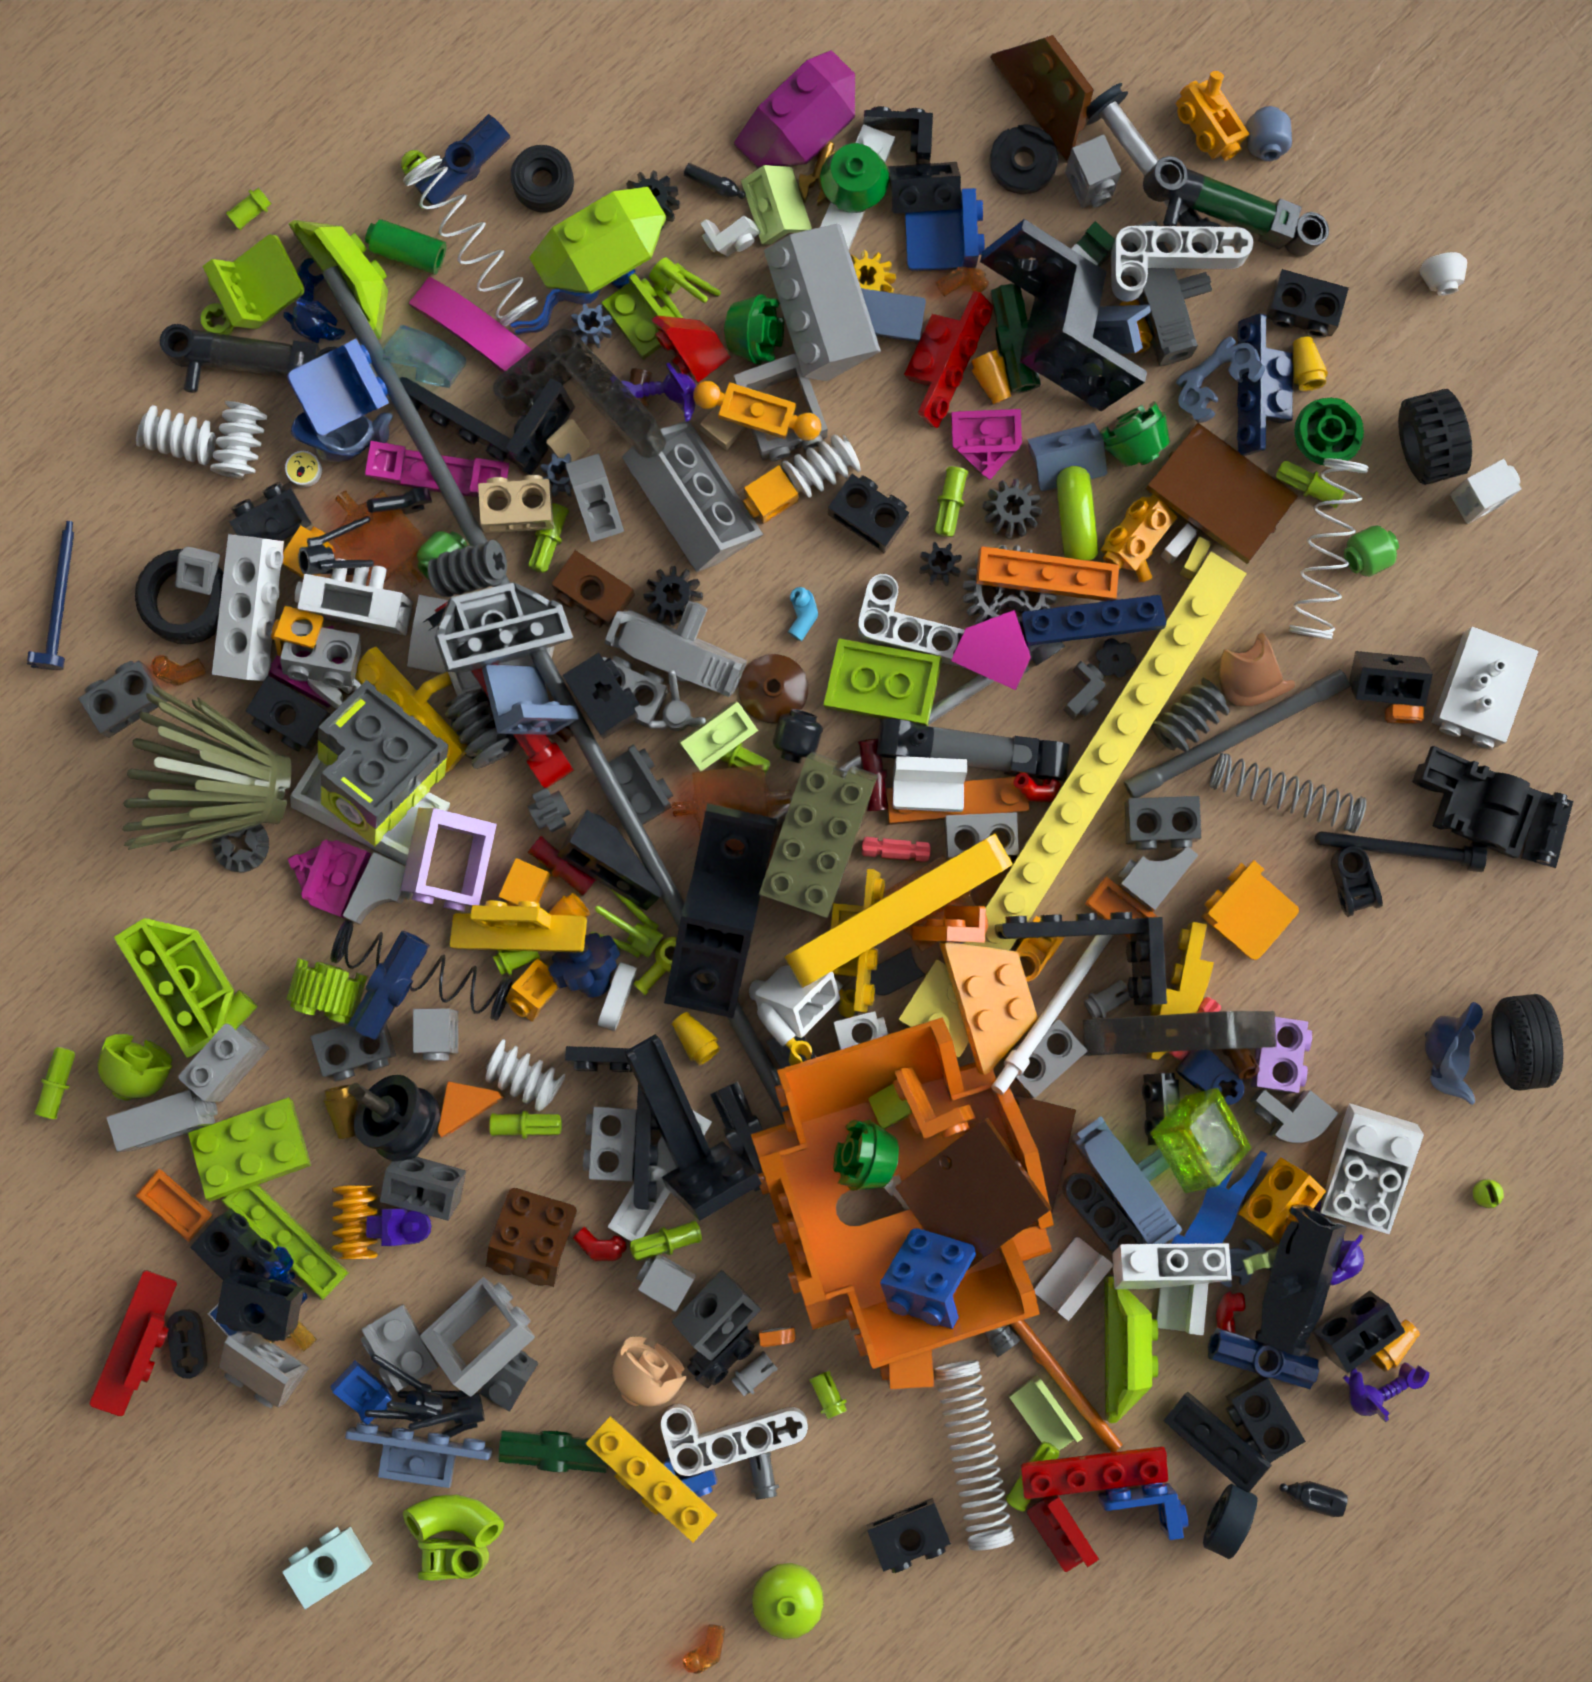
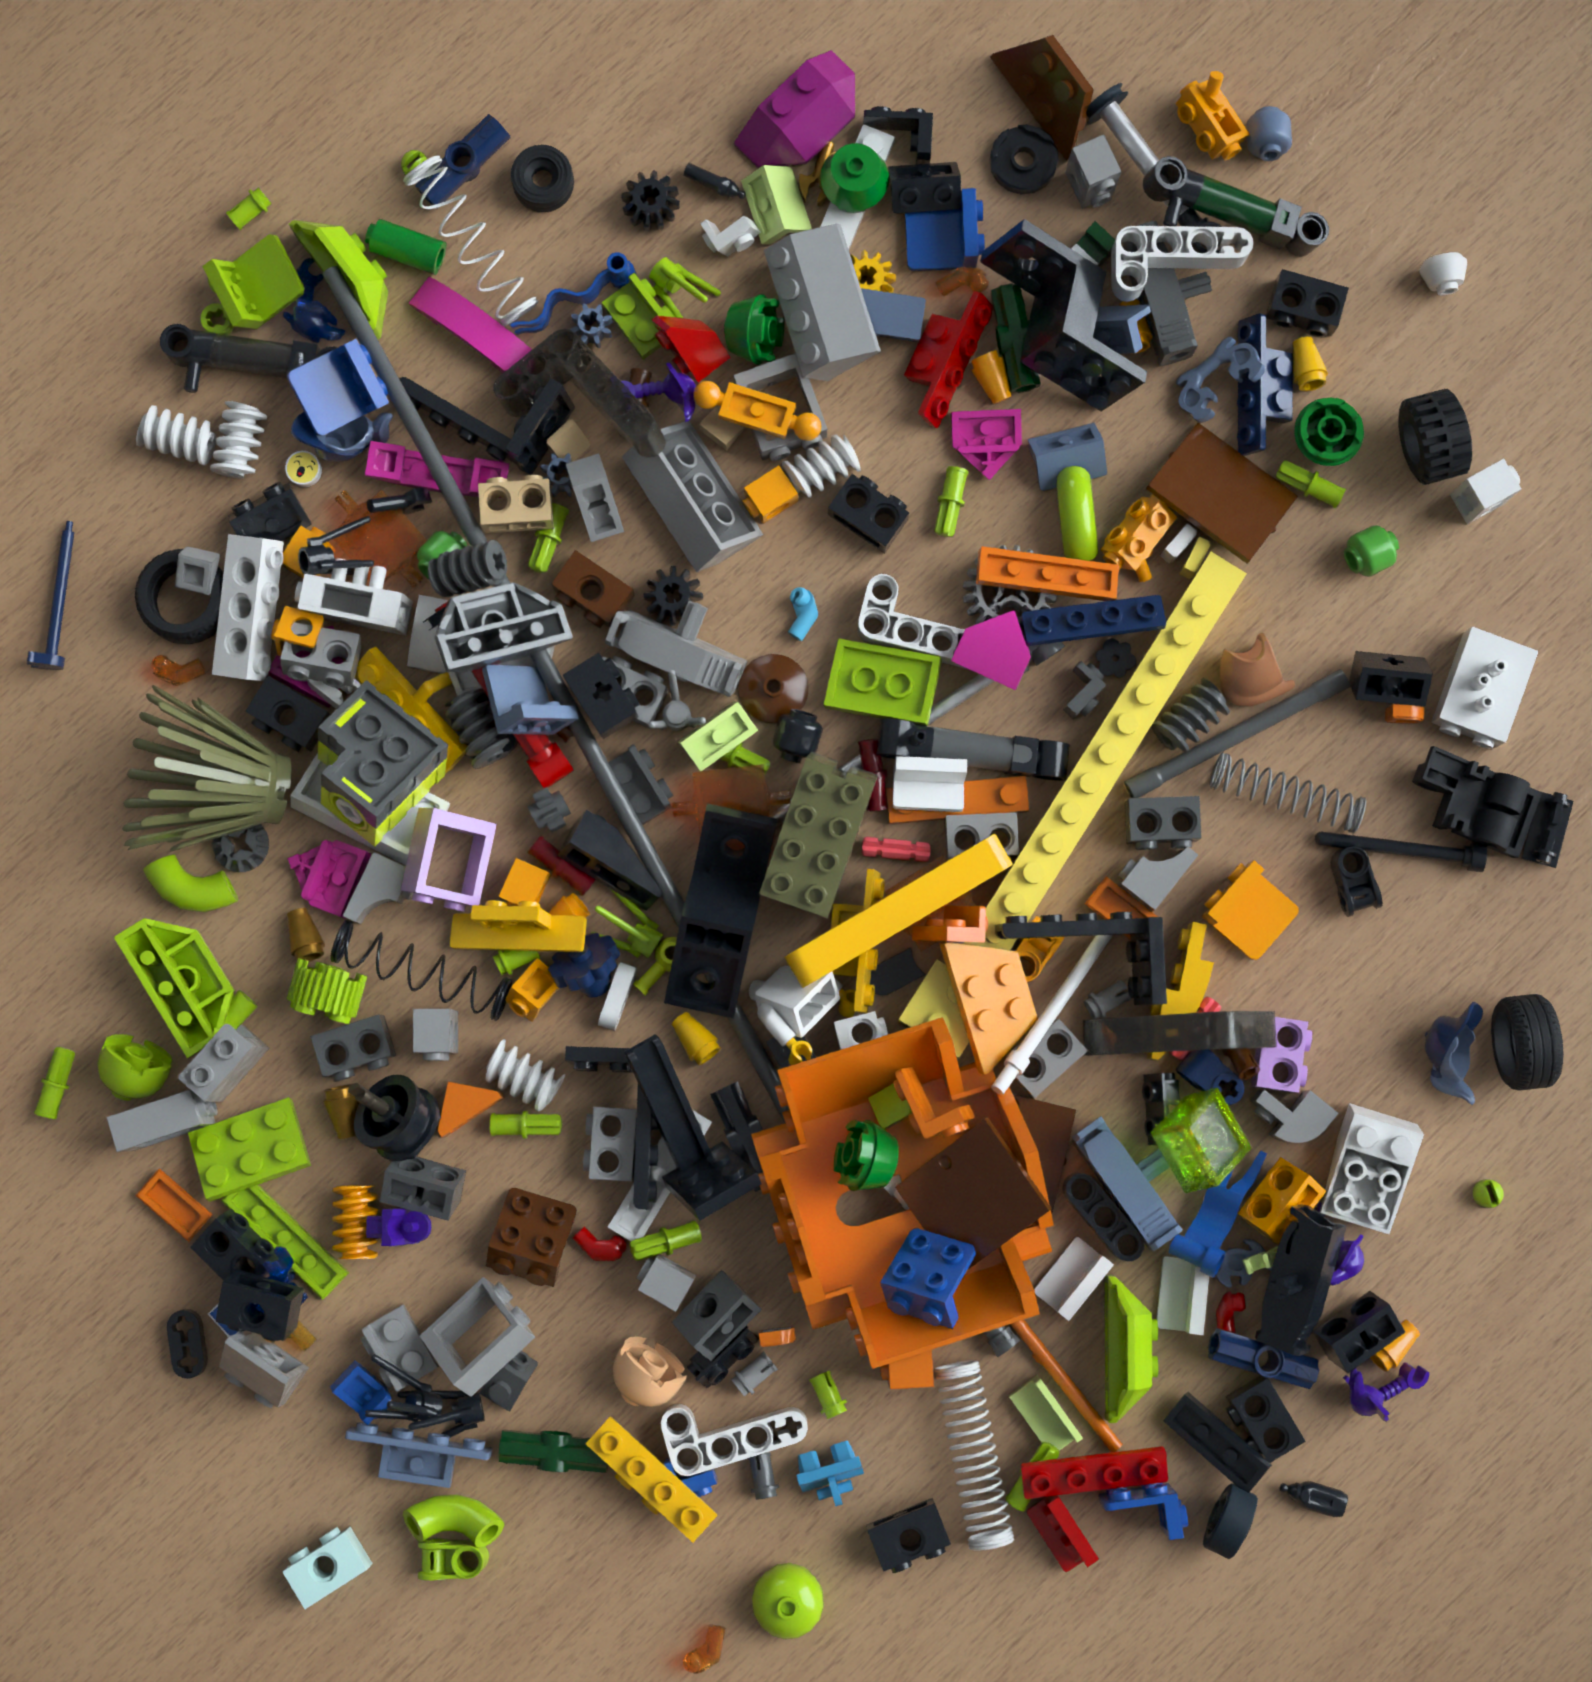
dark grey brick [78,660,168,738] -> none
red bracket [90,1270,177,1417] -> none
dark blue piece [349,930,430,1040] -> none
clear light blue slope [382,325,466,388] -> none
lime wedge [529,187,666,294] -> none
black gear [919,542,962,586] -> none
dark grey gear [982,479,1042,539] -> none
red arm [1013,773,1061,803] -> none
green cone [1100,401,1170,467] -> none
white slope [1112,1243,1232,1289] -> none
white piece [1289,458,1369,640] -> none
none -> lime cylinder [143,855,238,912]
none -> pearl gold cone [287,908,325,962]
none -> dark azure hips [796,1441,864,1506]

